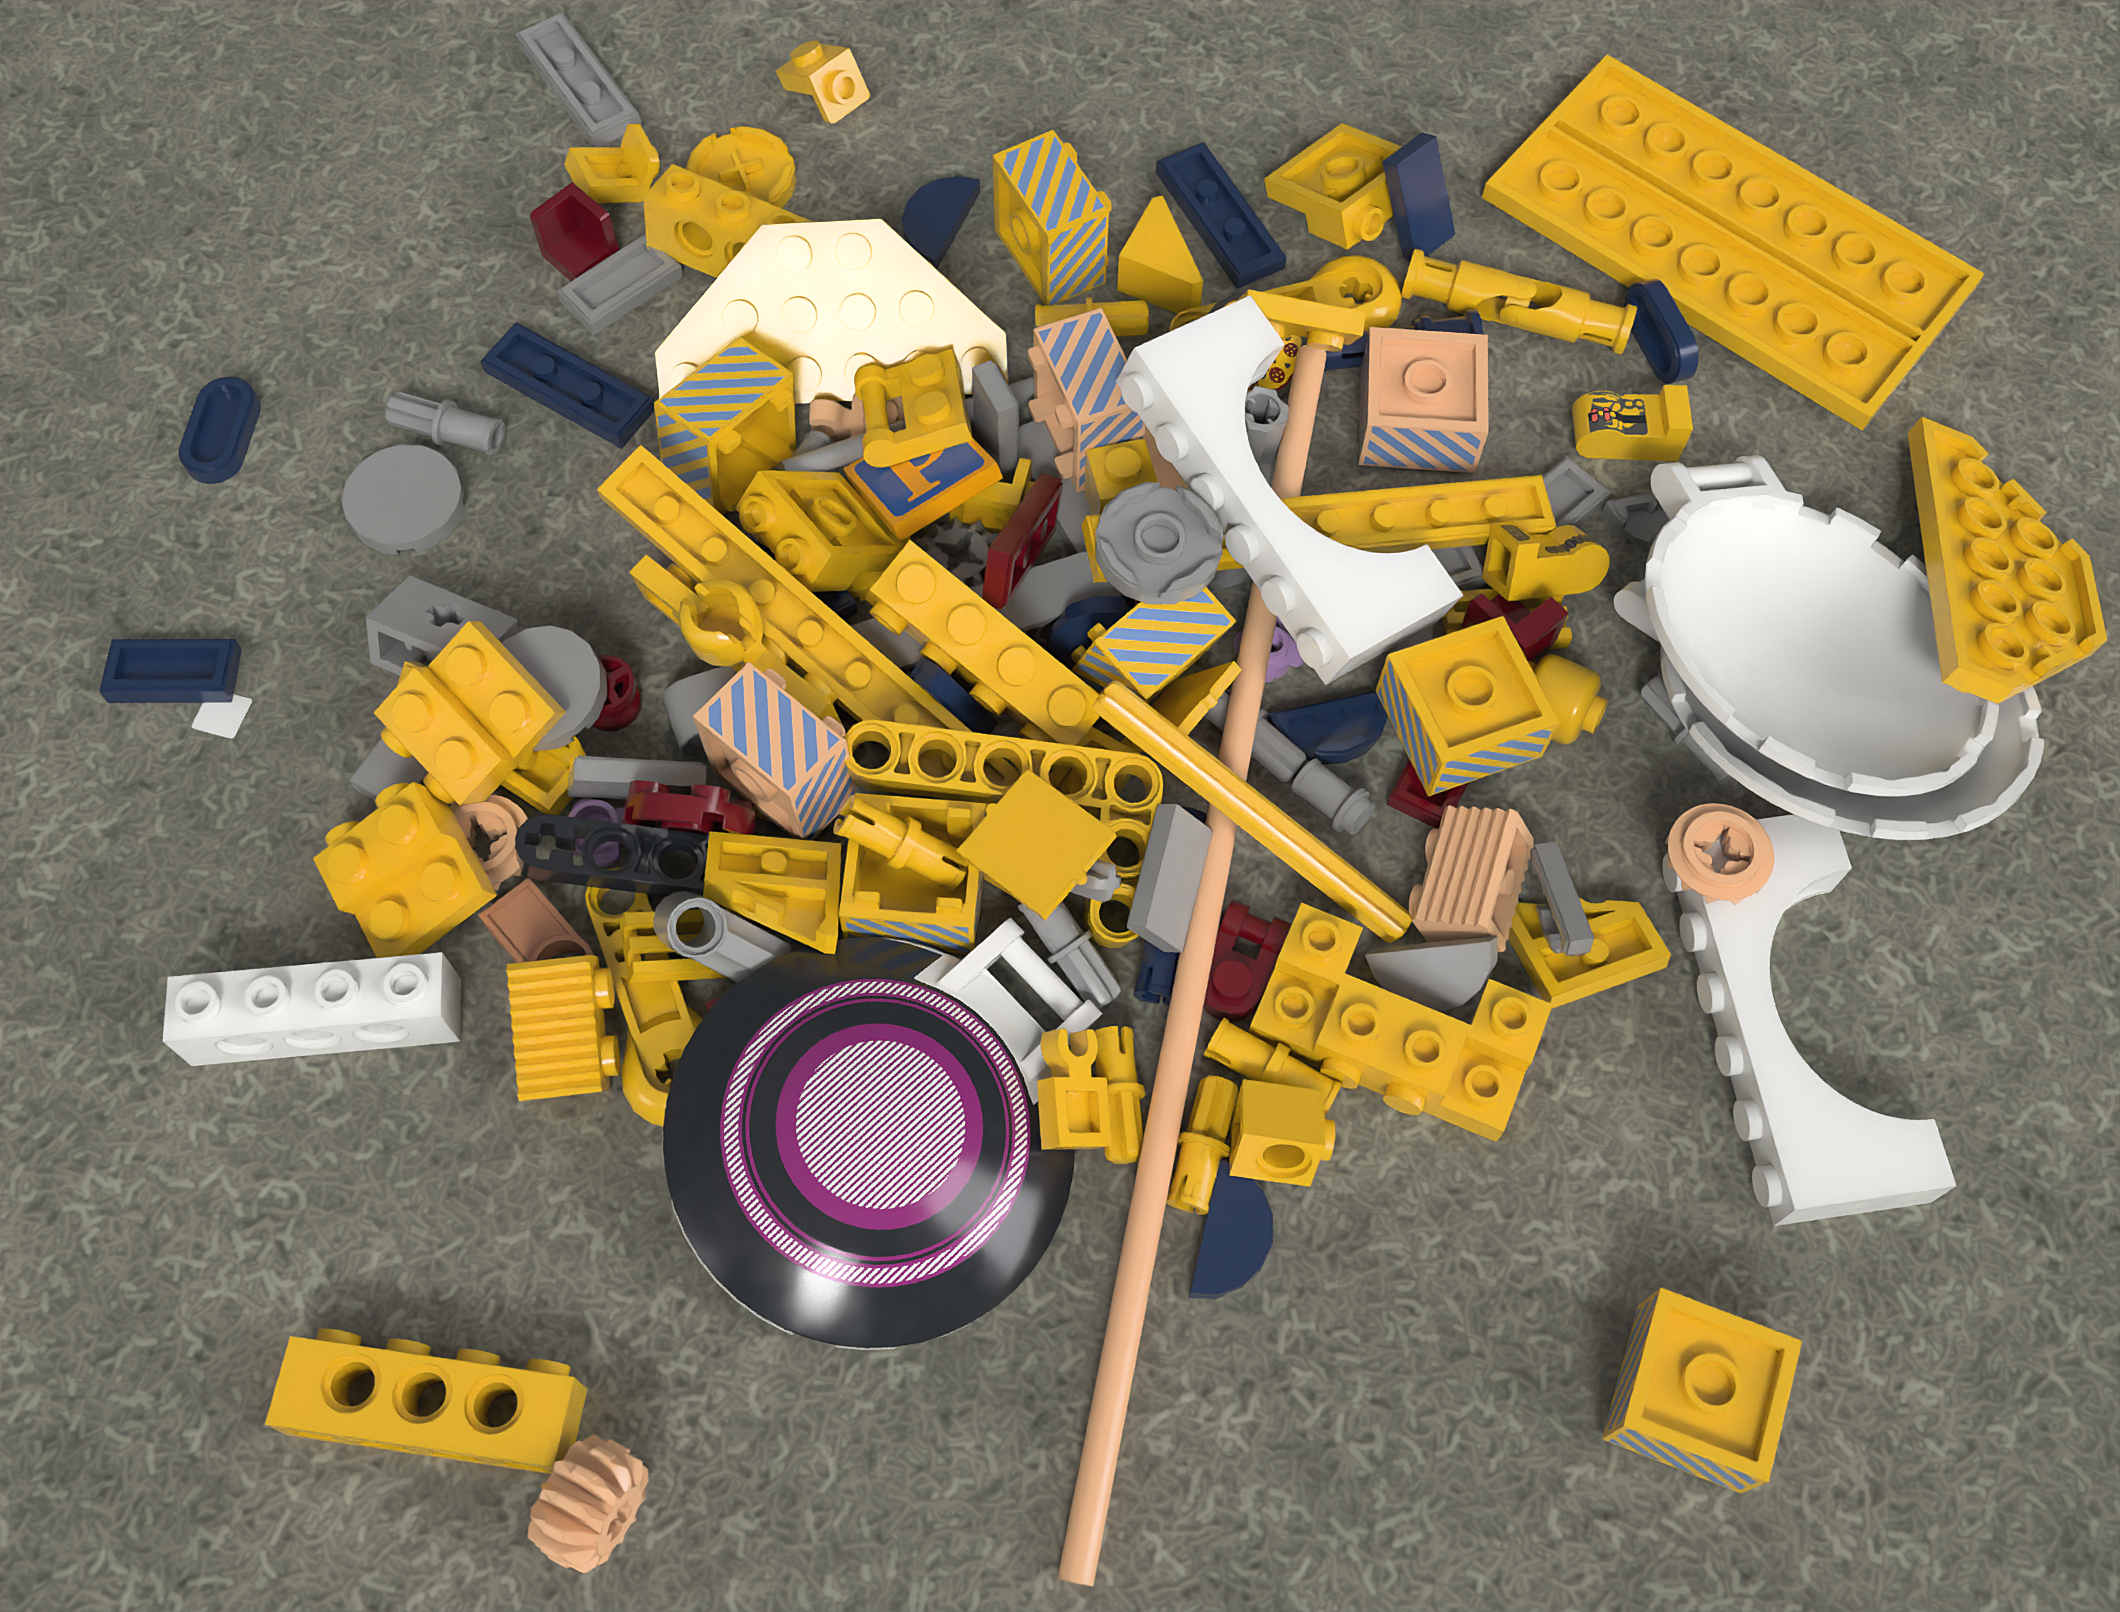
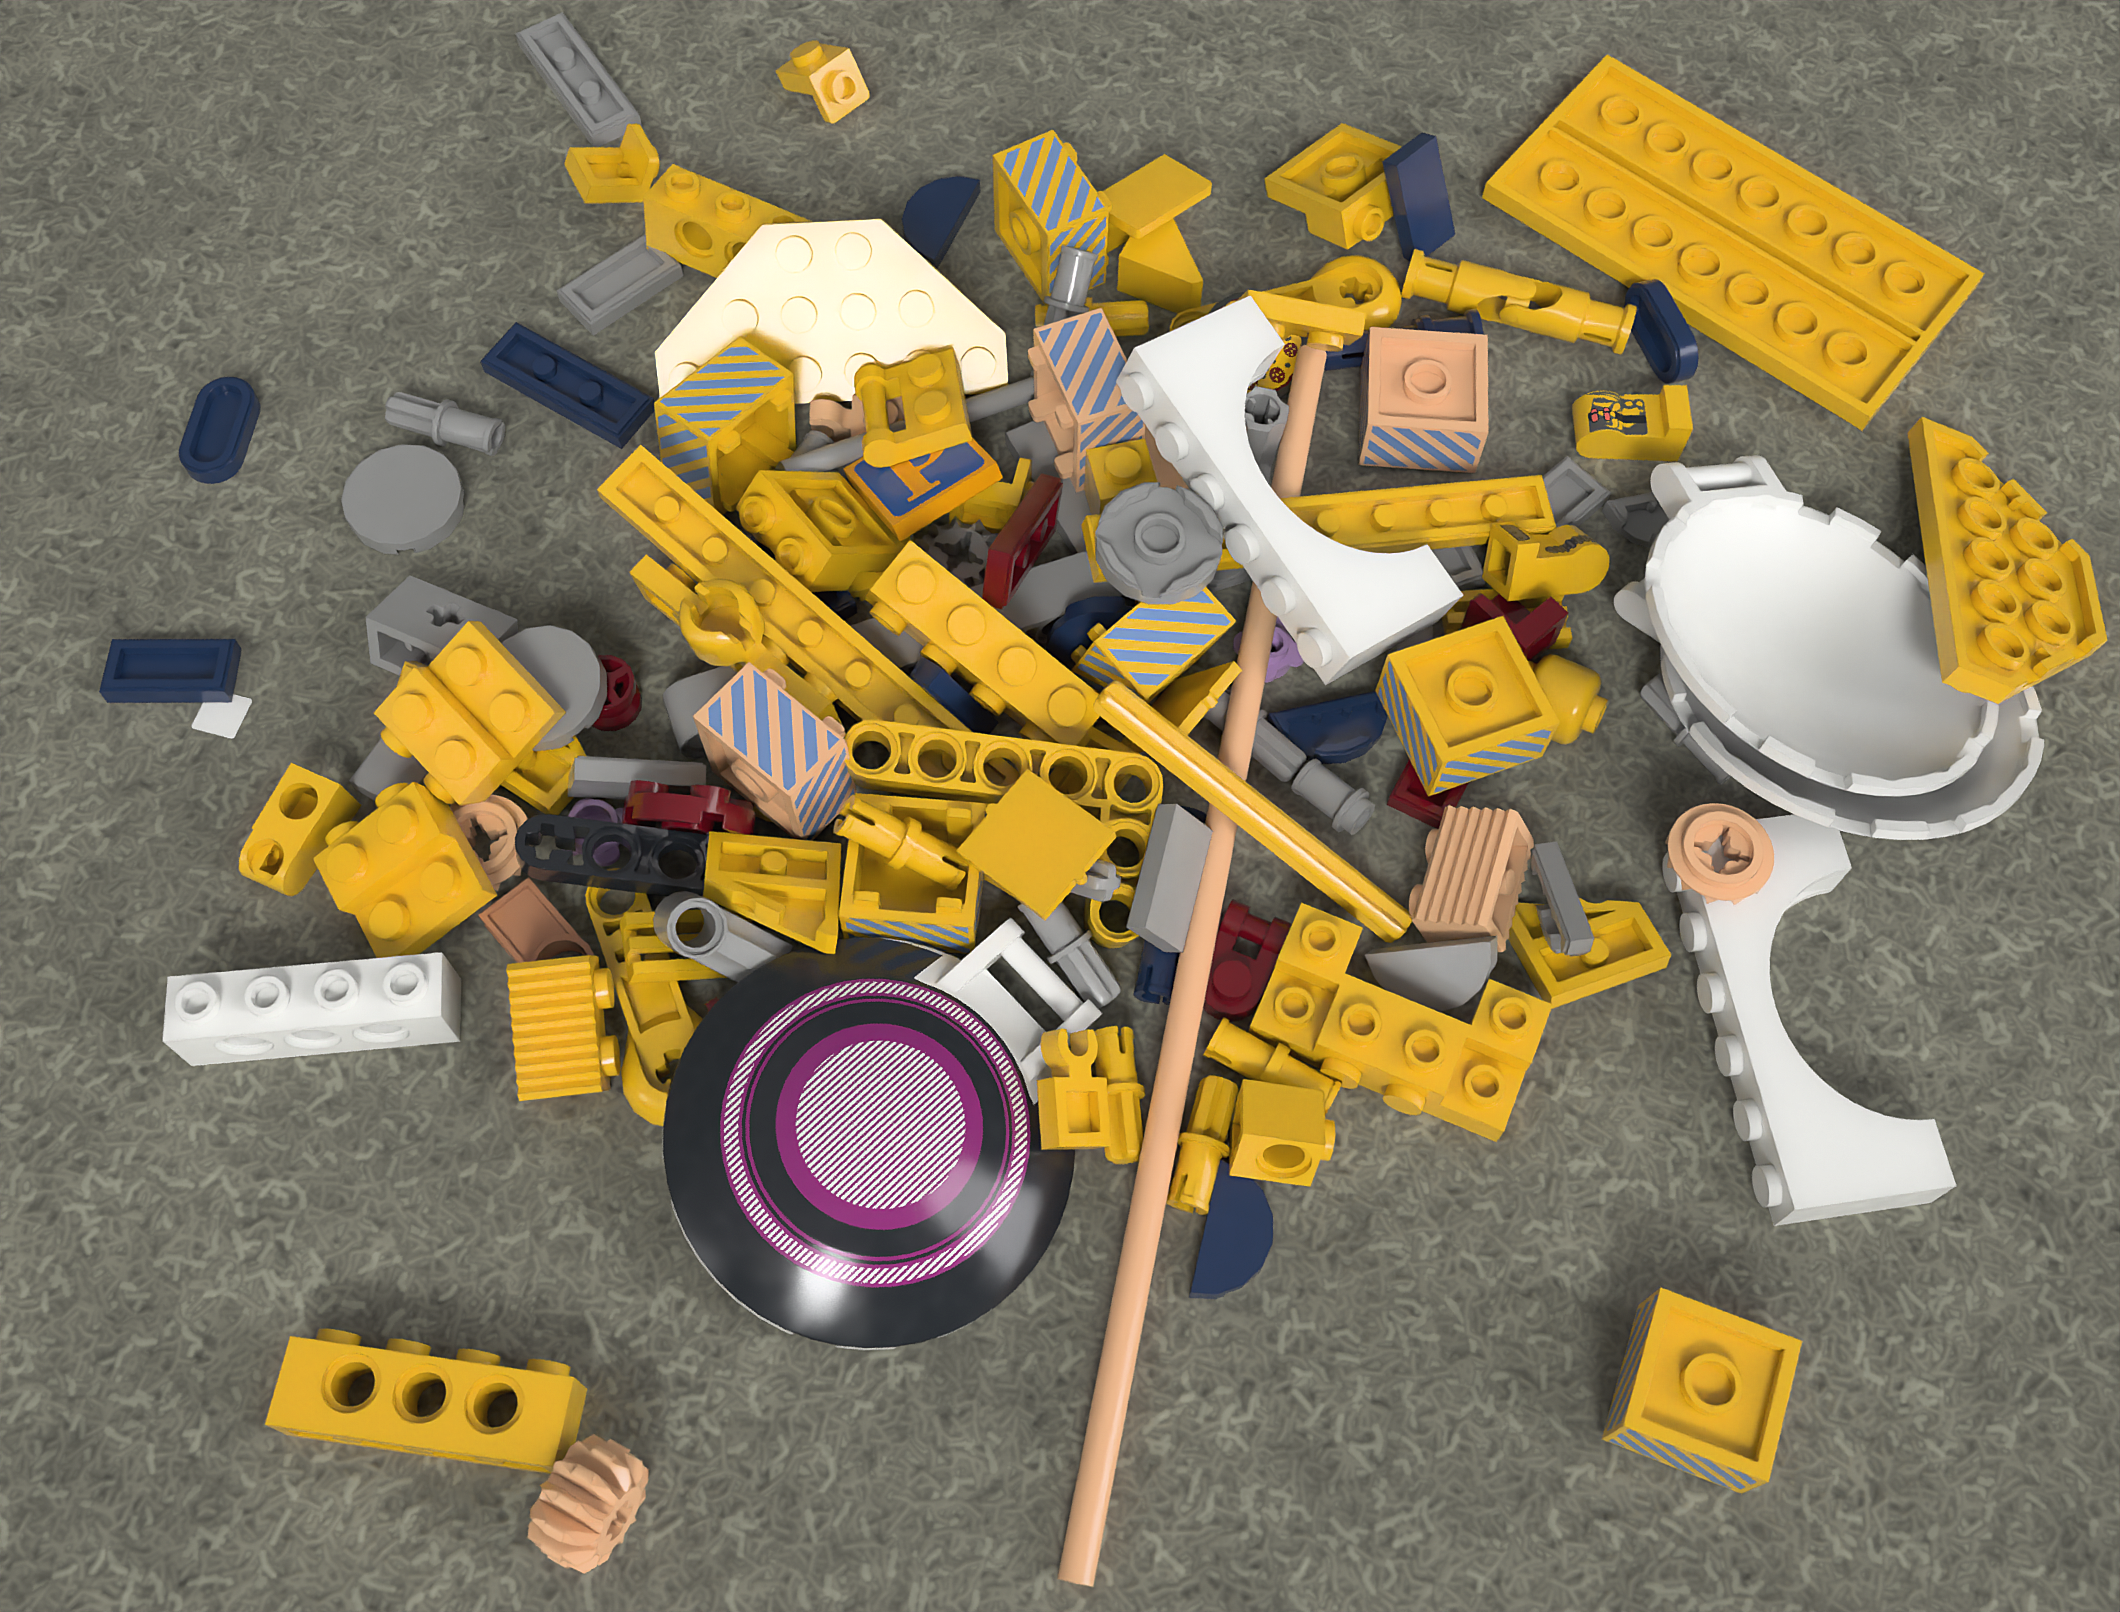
dark red panel [530,182,619,281] -> none
yellow tile [685,126,797,208] -> none
light grey tile [972,360,1019,480] -> none
dark blue tile [1156,142,1287,289] -> none
none -> yellow leg [238,763,362,897]
none -> light grey axle [1044,245,1098,325]
none -> yellow panel [1103,154,1212,253]

